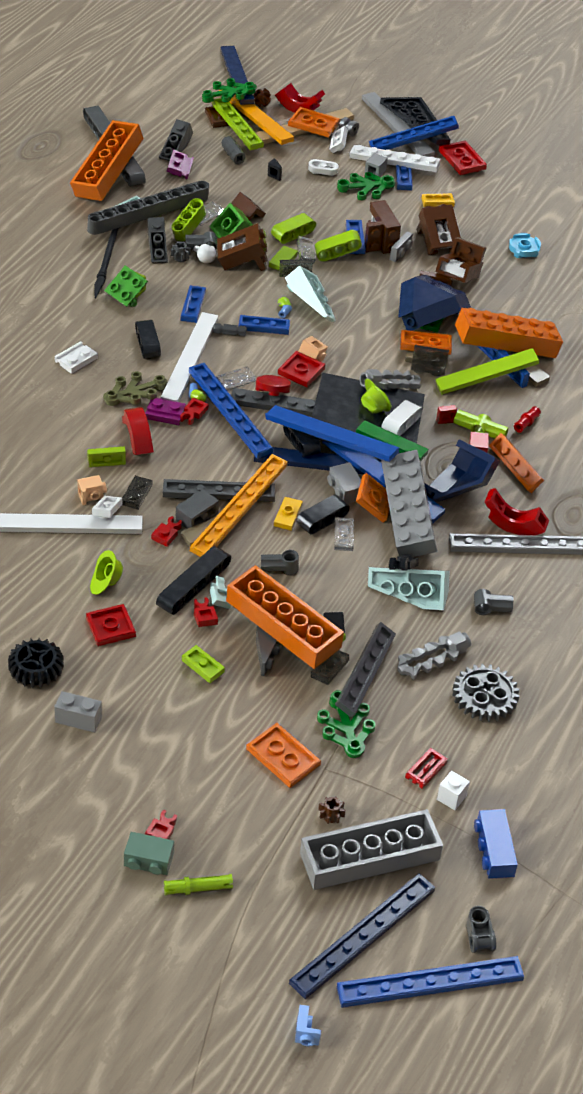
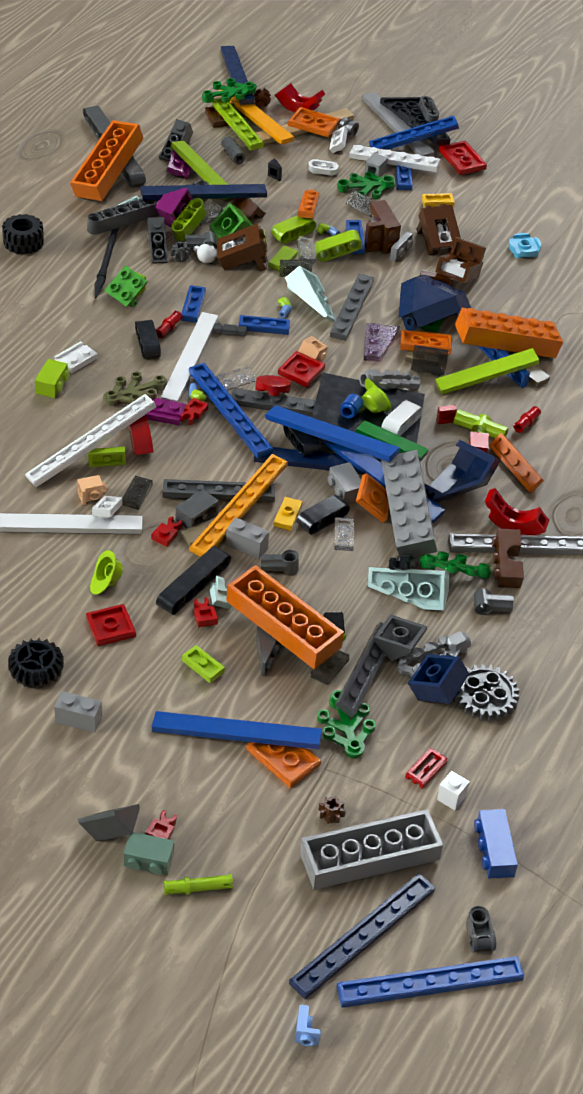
none -> black tyre [2,214,44,254]
none -> white tile [25,394,157,487]
none -> lime brick [35,359,70,398]
none -> dark grey slope [78,804,140,841]
none -> dark blue tile [140,184,267,200]
none -> blue tile [152,711,322,750]
none -> magenta slope [155,188,193,227]
none -> red pin [156,310,183,339]
none -> lime tile [171,141,230,199]
none -> light grey brick [226,517,269,559]
none -> orange plate [298,189,320,219]
none -> arm [316,223,340,236]
none -> dark grey plate [330,274,374,341]
none -> blue brick [340,394,363,418]
none -> clear smoke plate [346,190,374,217]
none -> clear purple wing [364,323,400,362]
none -> dark grey slope [374,614,427,662]
none -> dark blue brick [408,654,469,704]
none -> dark grey beam [419,96,440,122]
none -> green plant [419,551,491,578]
none -> reddish brown arch [492,529,524,588]

